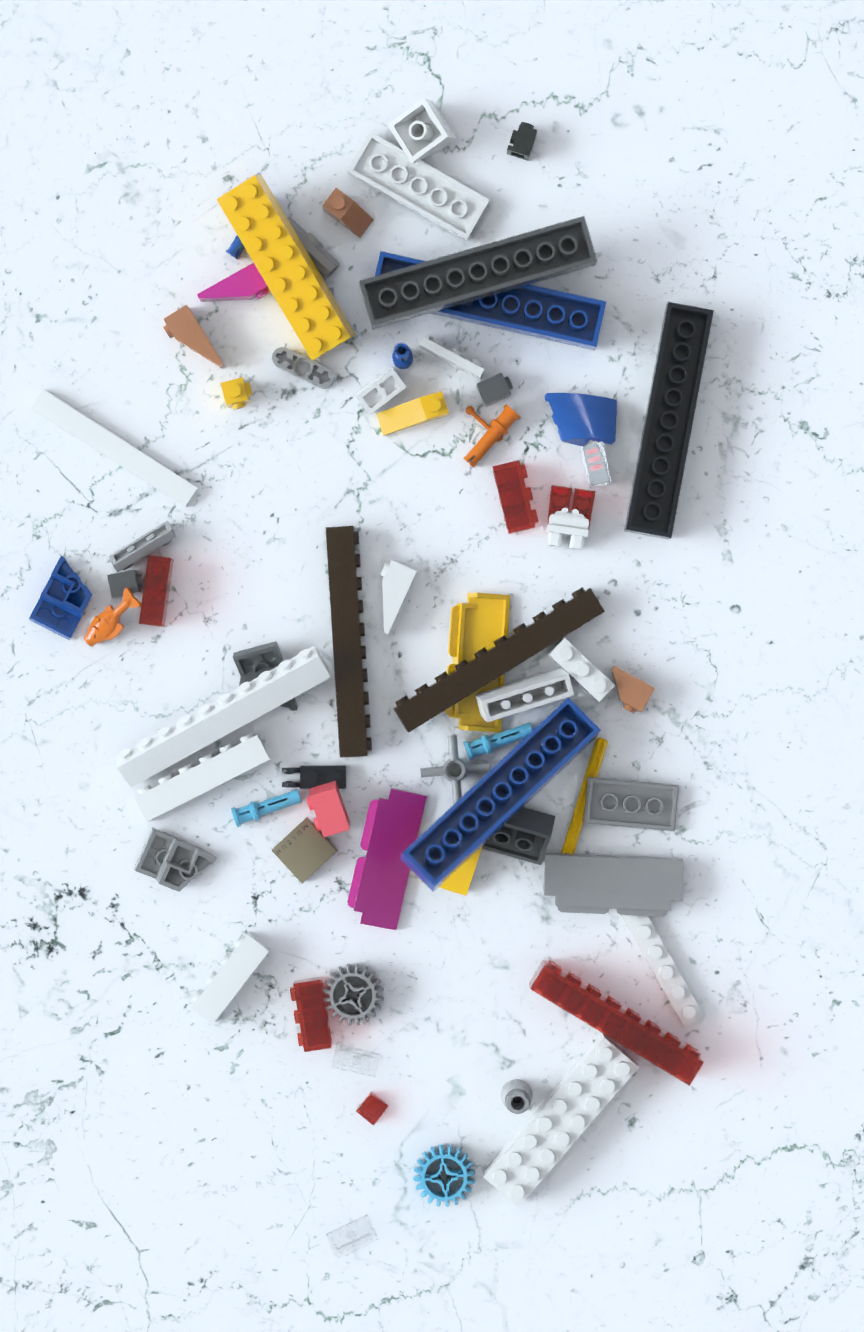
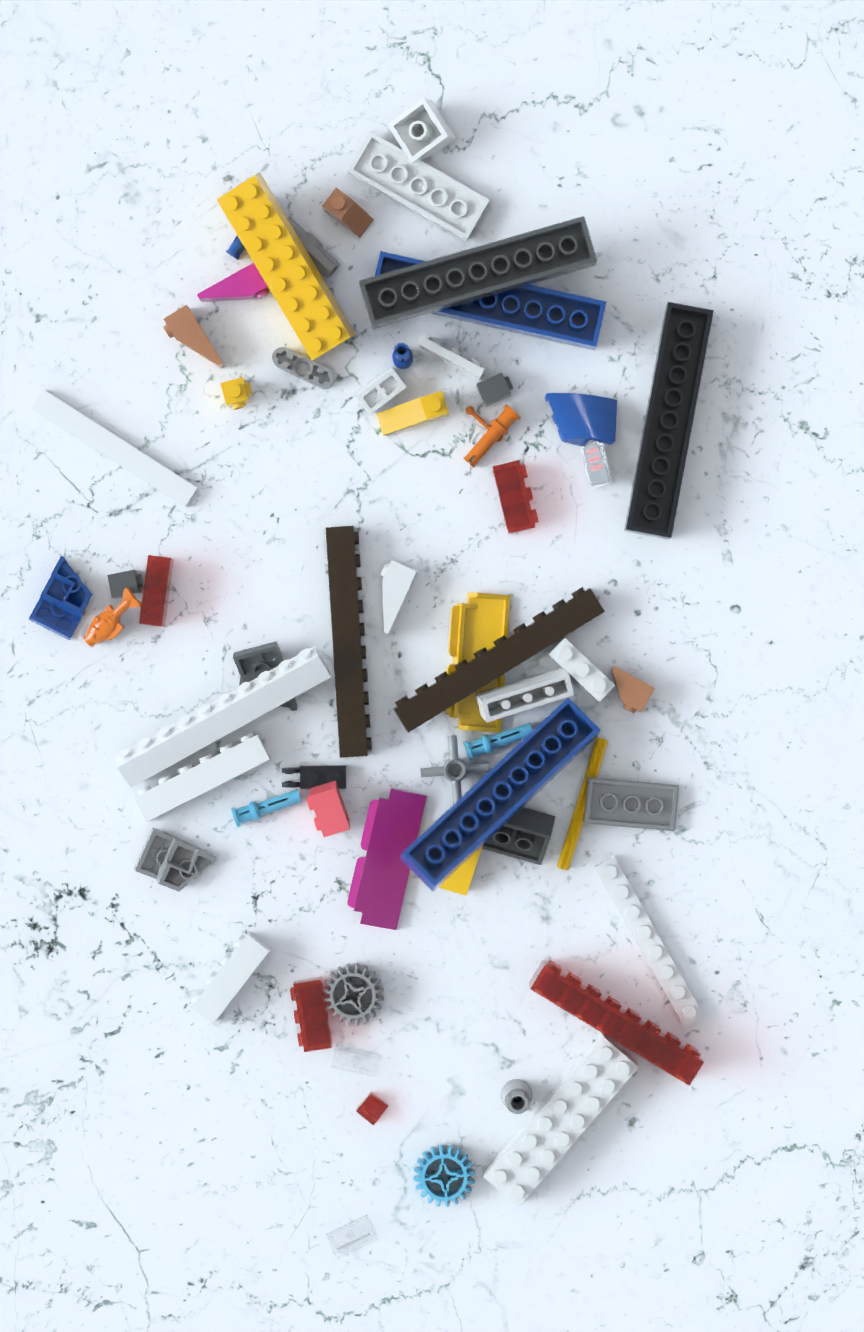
light grey plate [109,521,176,573] -> none
dark tan slope [271,817,338,884] -> none
pearl dark grey brick [507,122,537,161] -> none
light grey slope [543,853,684,917] -> none
hips [546,485,596,550] -> none

